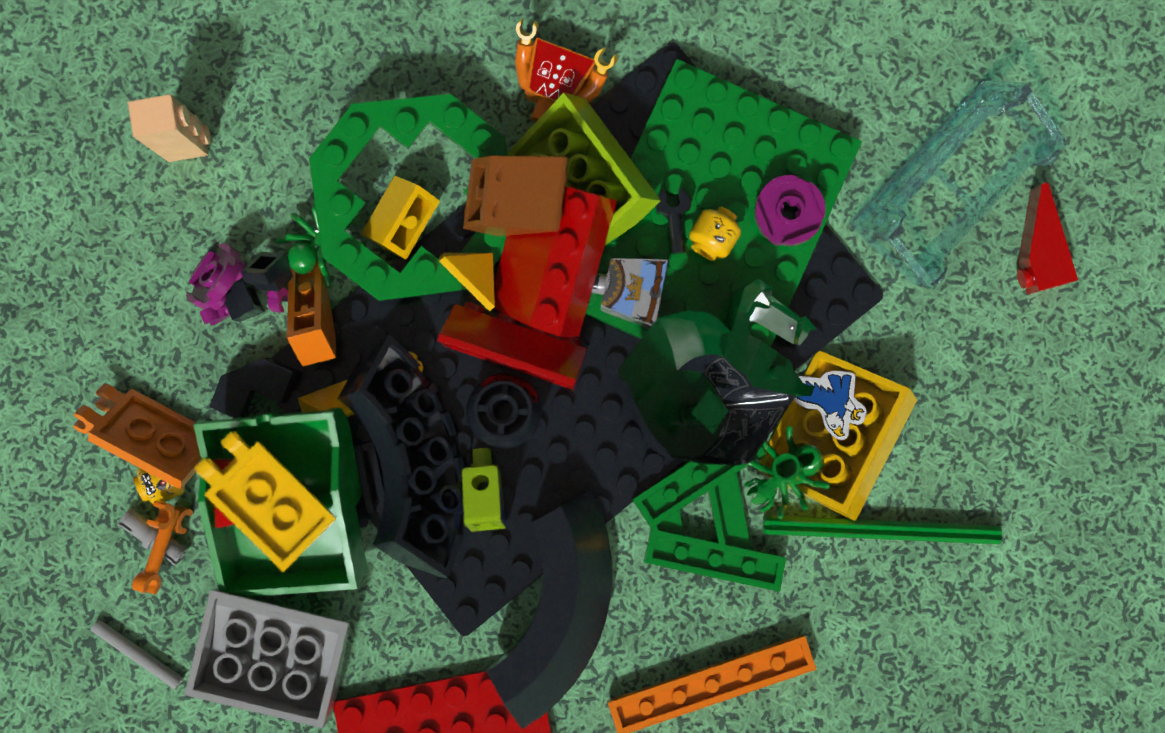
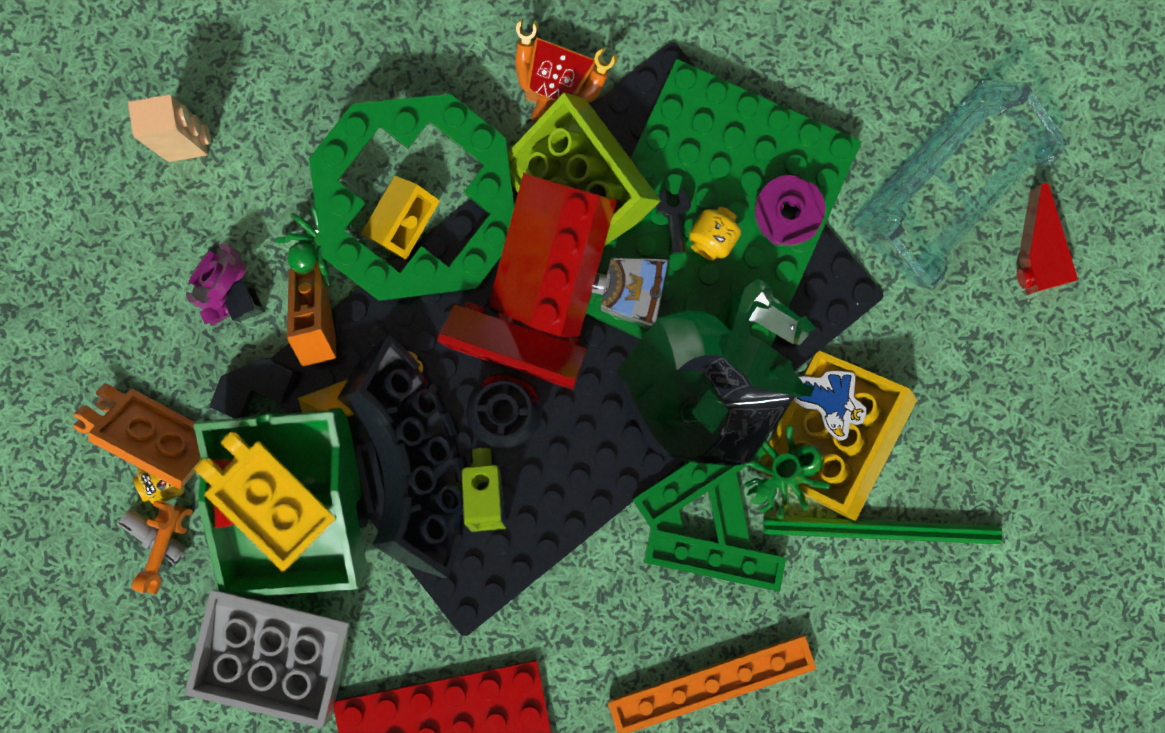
light grey piece [90,619,184,690] -> none
black piece [241,252,294,313] -> none
yellow slope [439,253,495,311] -> none
dark orange slope [463,156,567,236] -> none
black brick [487,489,612,729] -> none

